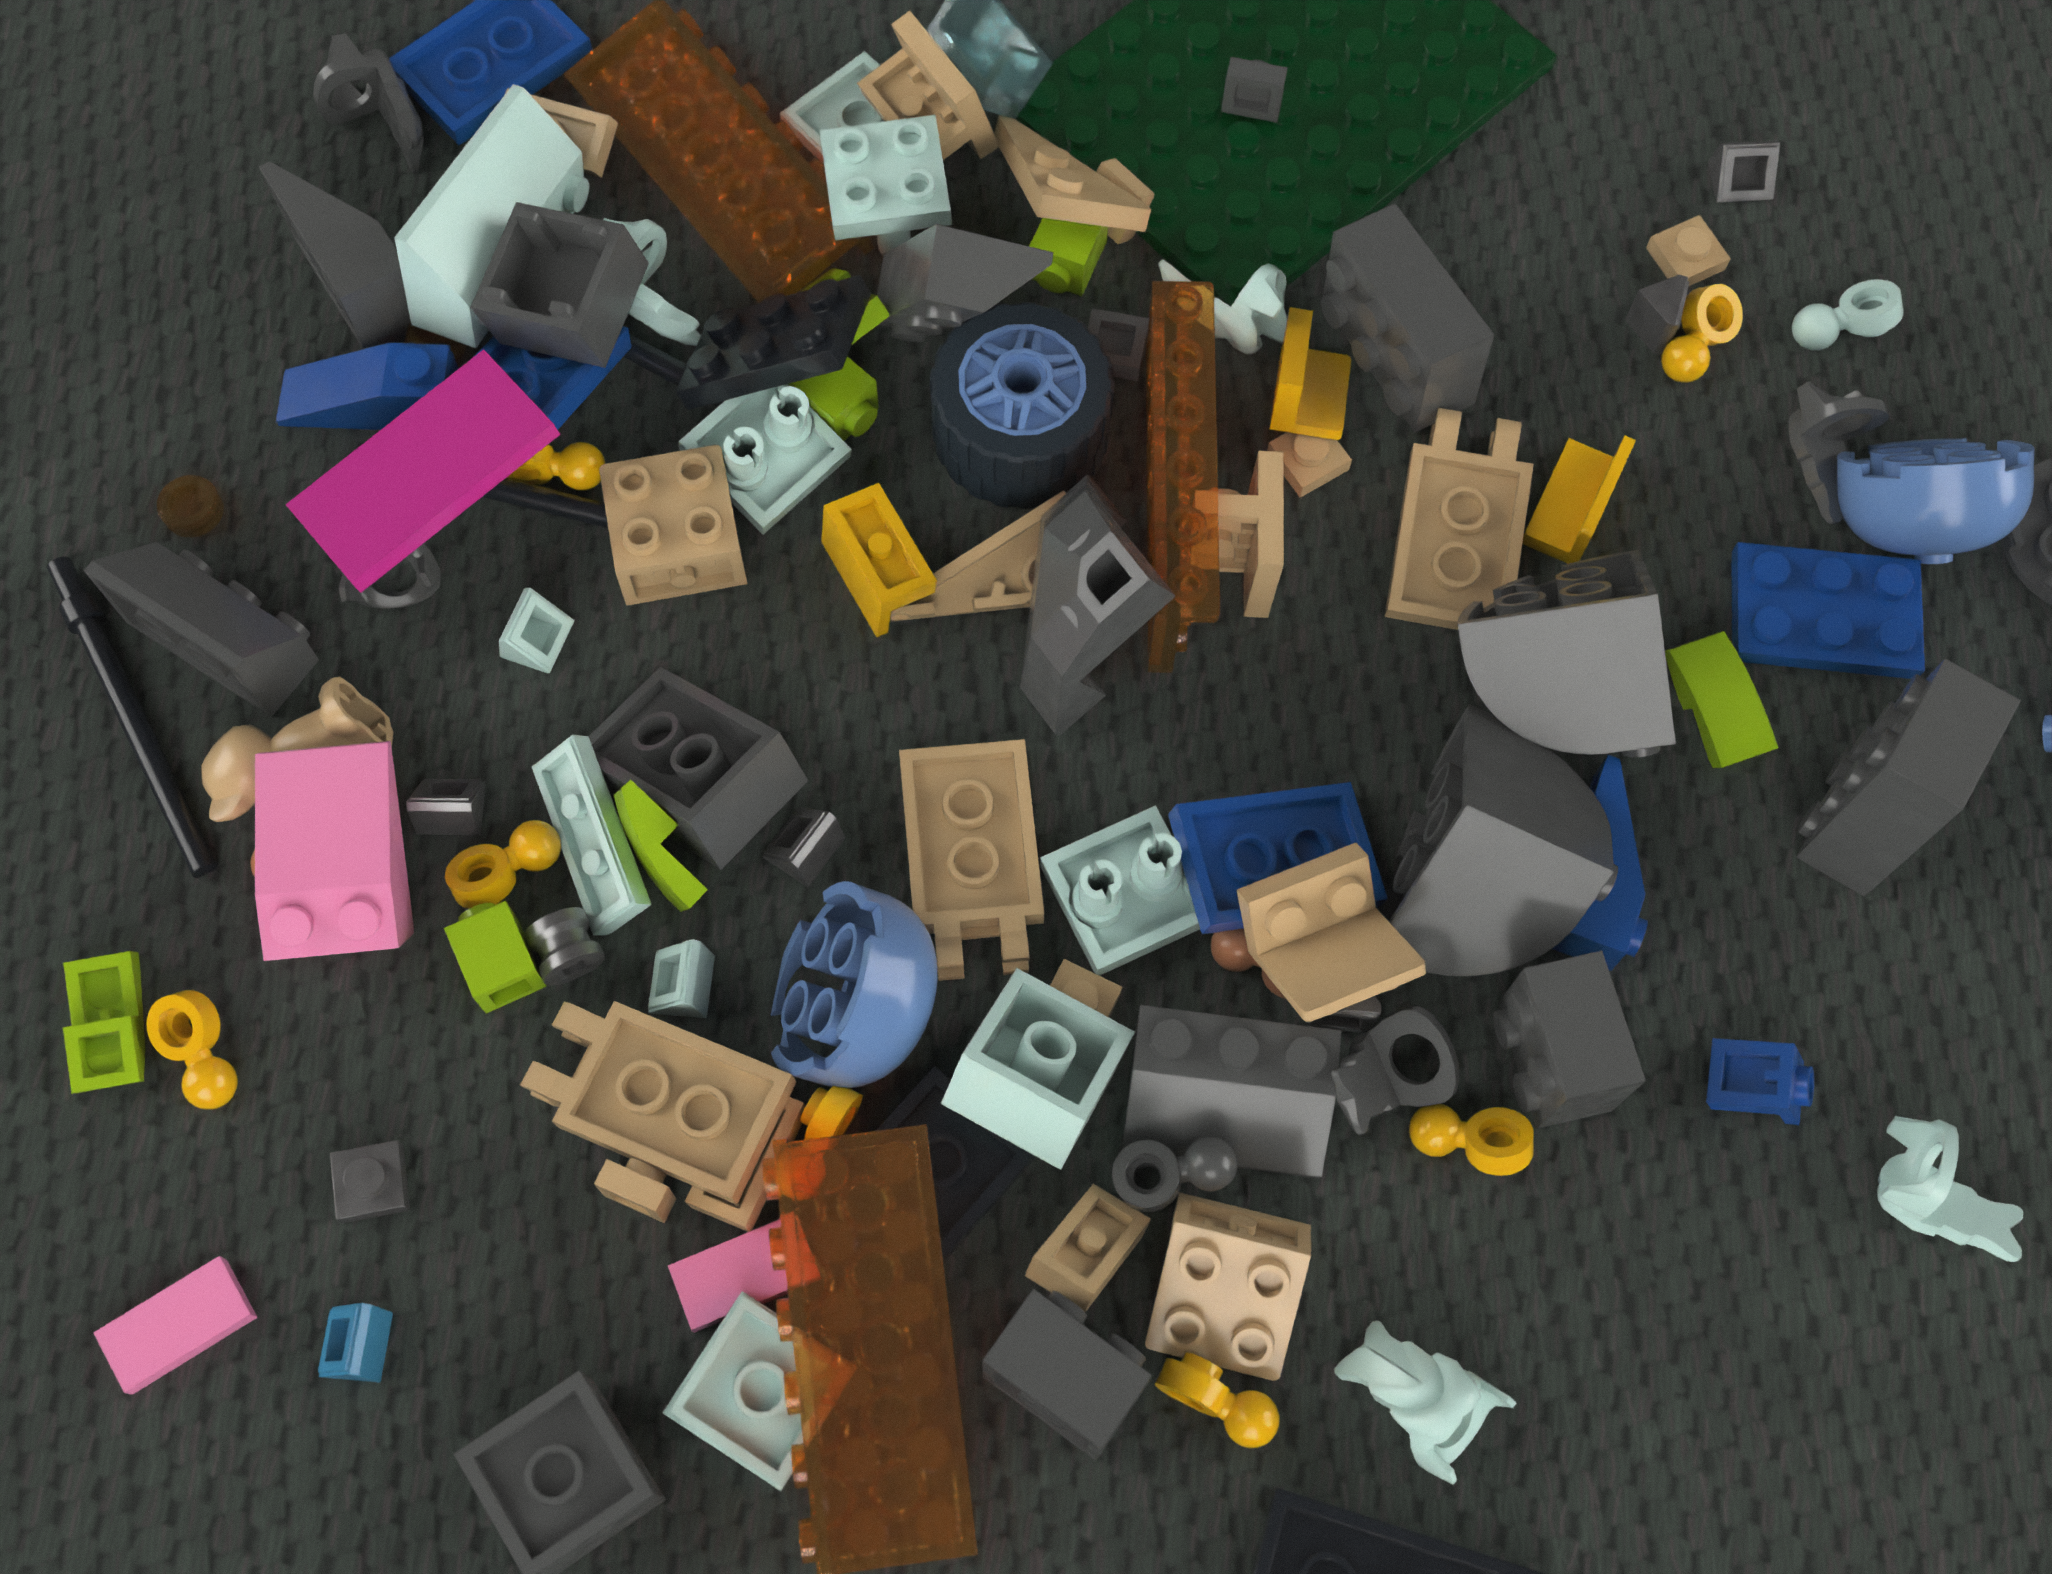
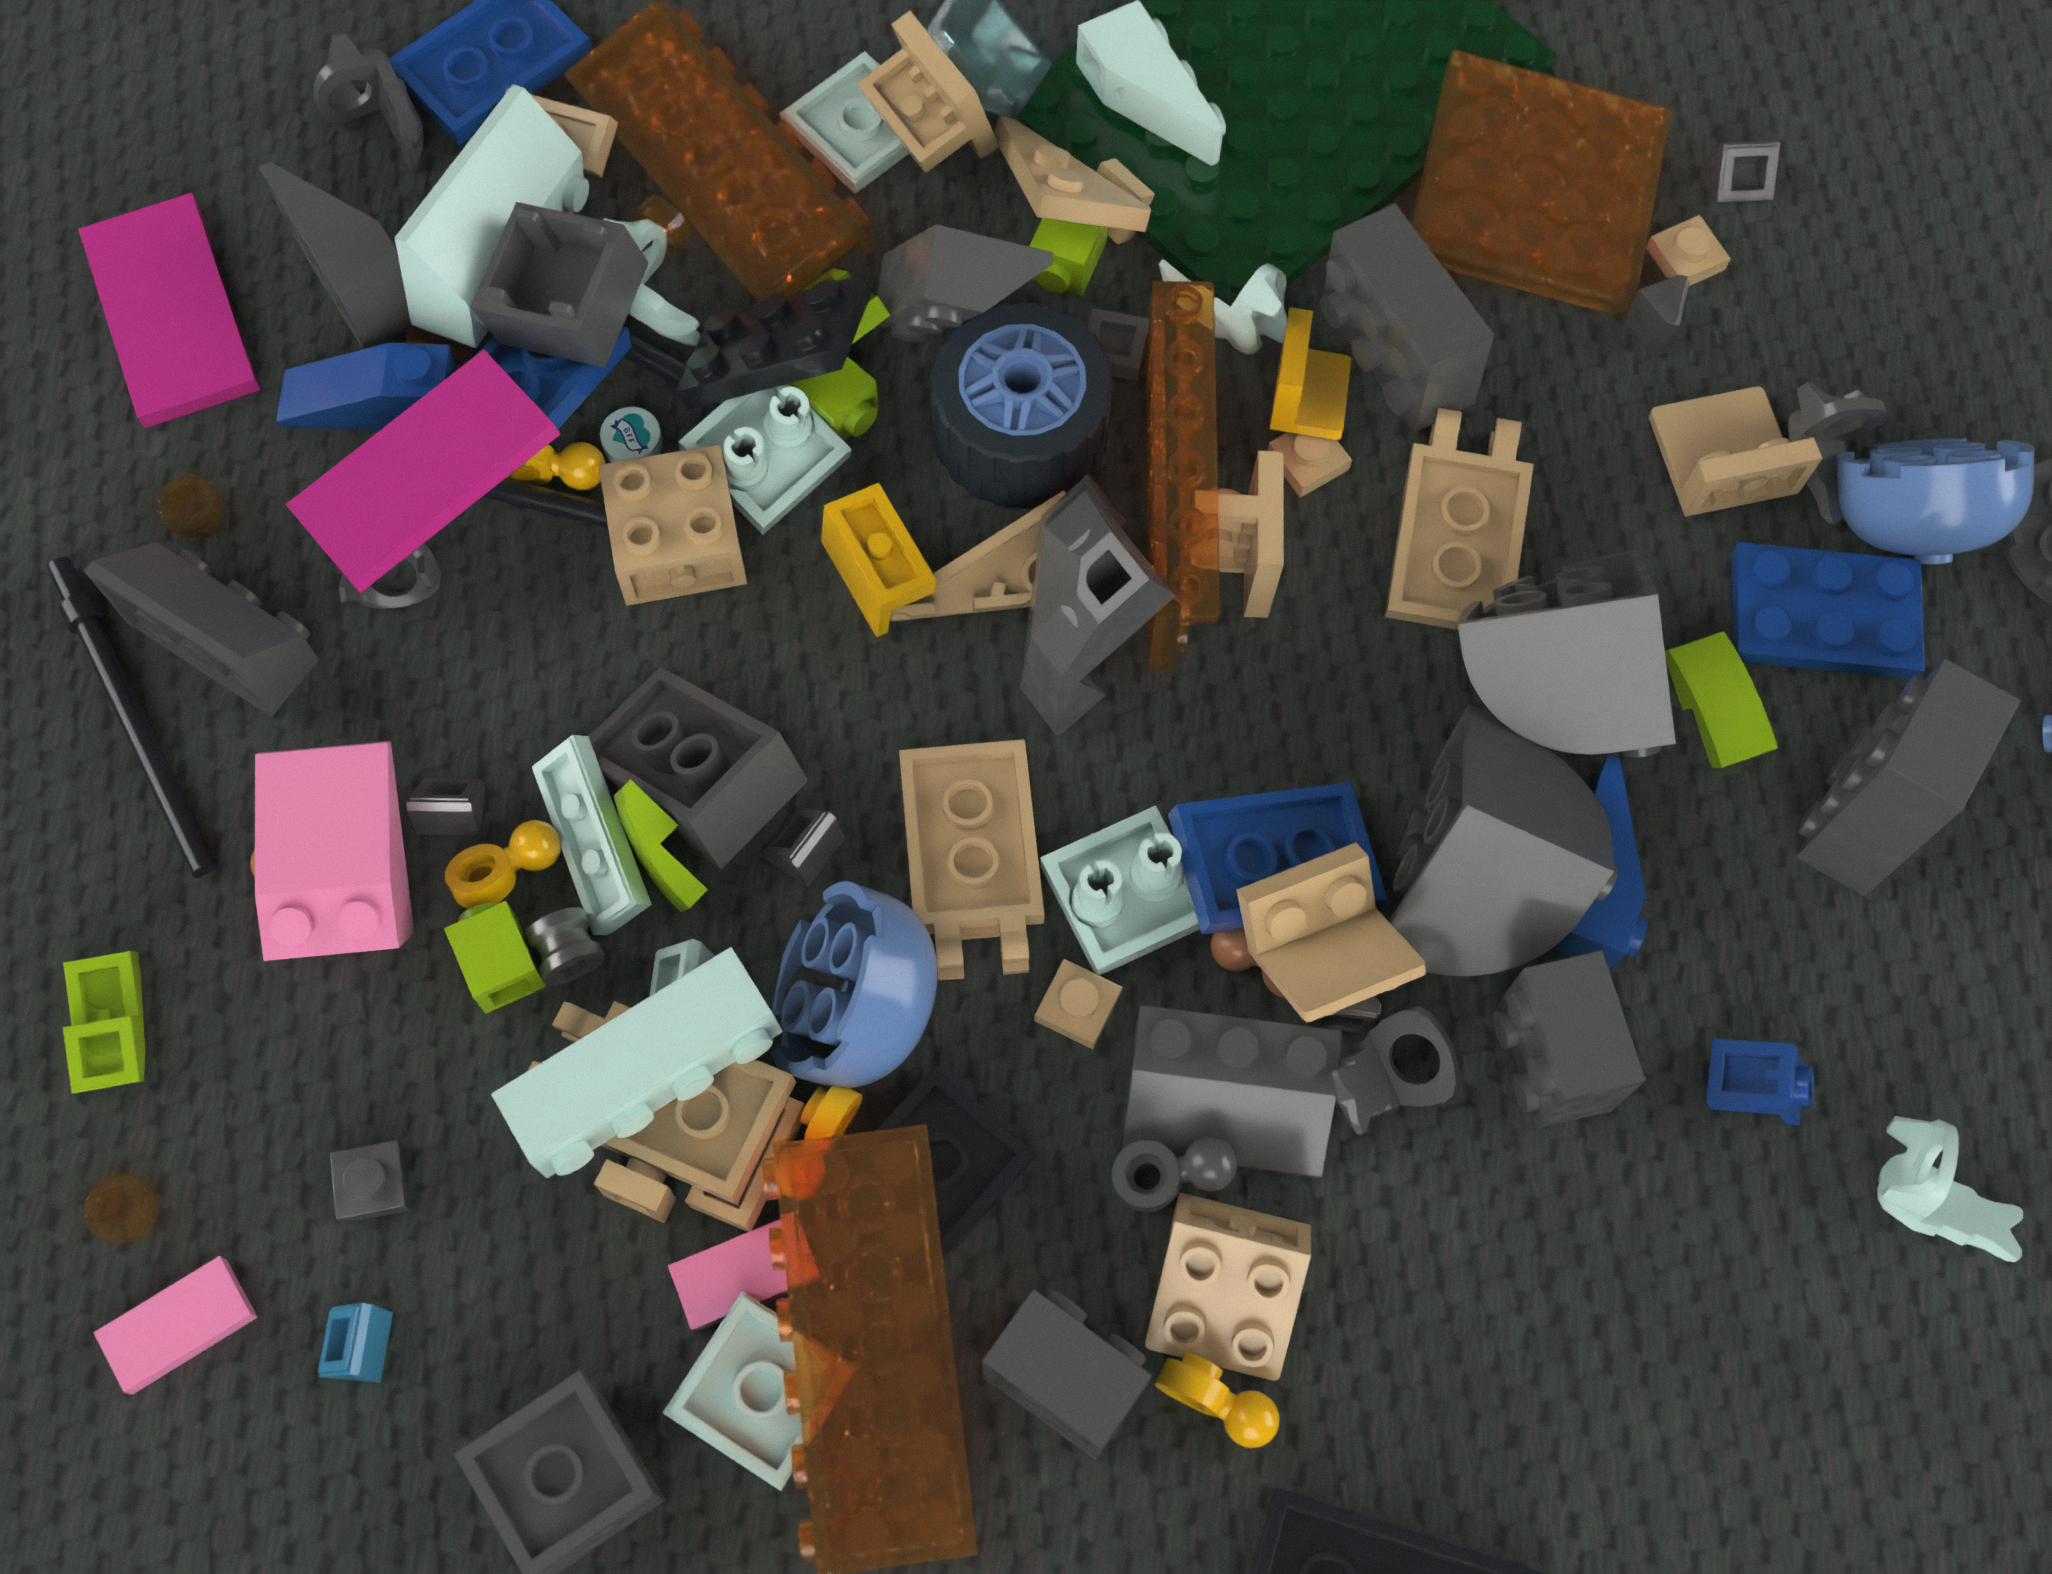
yellow plate [146,990,238,1110] -> none
tan animal [201,677,394,822] -> none
light aqua slope [499,587,575,673] -> none
light aqua plate [820,115,952,256] -> none
light aqua brick [941,968,1135,1170] -> none
tan plate [1025,1184,1151,1312] -> none
dark grey plate [1221,57,1288,122] -> none
light aqua hair [1334,1321,1516,1484] -> none
yellow plate [1409,1104,1534,1176] -> none
yellow panel [1522,435,1636,564] -> none
yellow plate [1661,284,1743,383] -> none
light aqua plate [1792,280,1903,350] -> none
none -> dark pink tile [79,192,261,429]
none -> clear orange tile [83,1173,159,1245]
none -> light aqua brick [491,947,783,1178]
none -> light aqua tile [600,407,663,463]
none -> clear orange tile [634,195,692,253]
none -> light aqua slope [1076,0,1226,166]
none -> clear orange plate [1411,49,1671,317]
none -> tan bracket [1649,386,1823,517]

